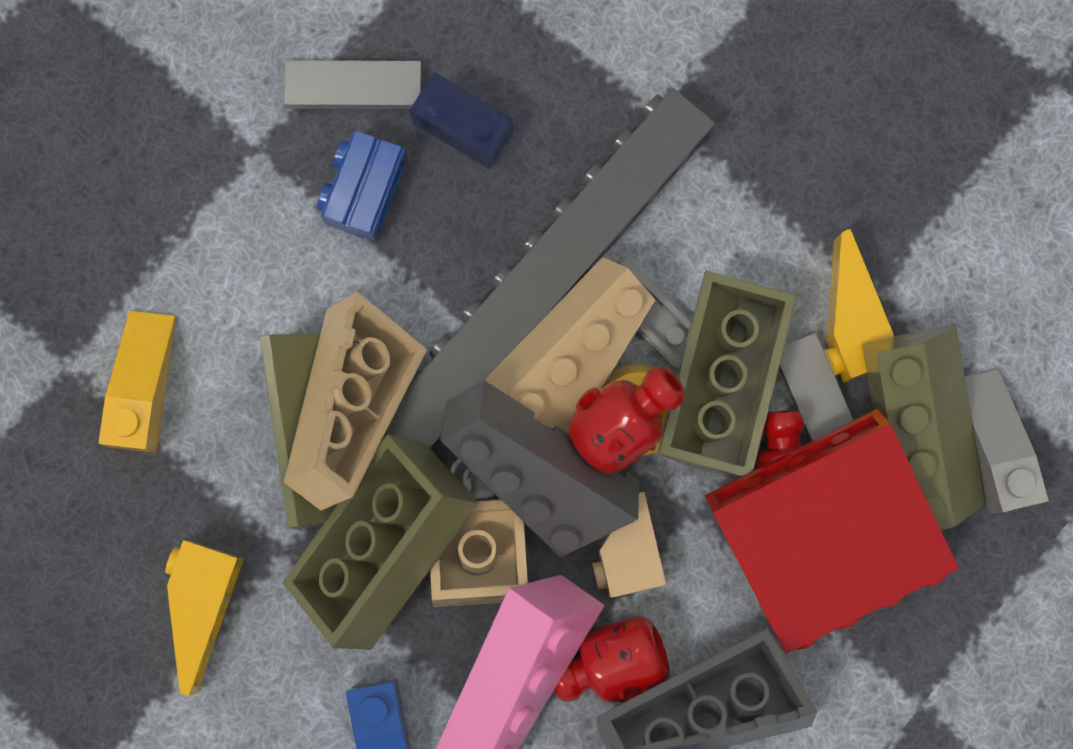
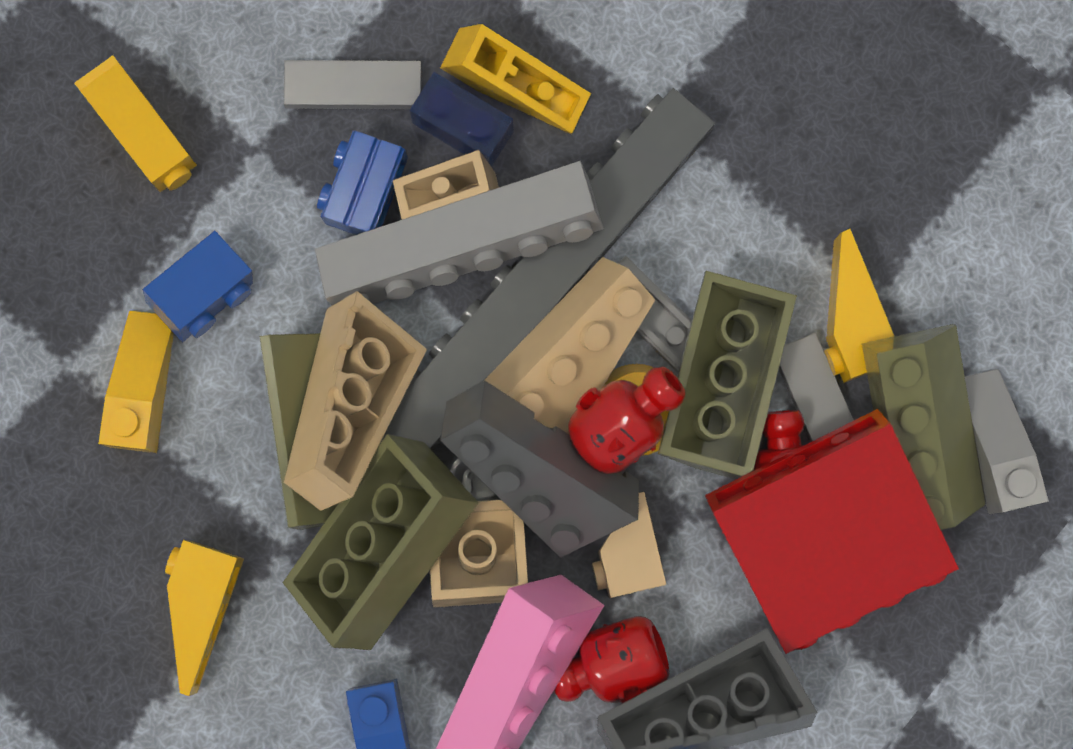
none -> yellow slope [74,55,197,192]
none -> blue brick [142,231,253,343]
none -> light grey brick [315,161,604,305]
none -> tan slope [393,150,499,220]
none -> yellow slope [440,24,591,134]

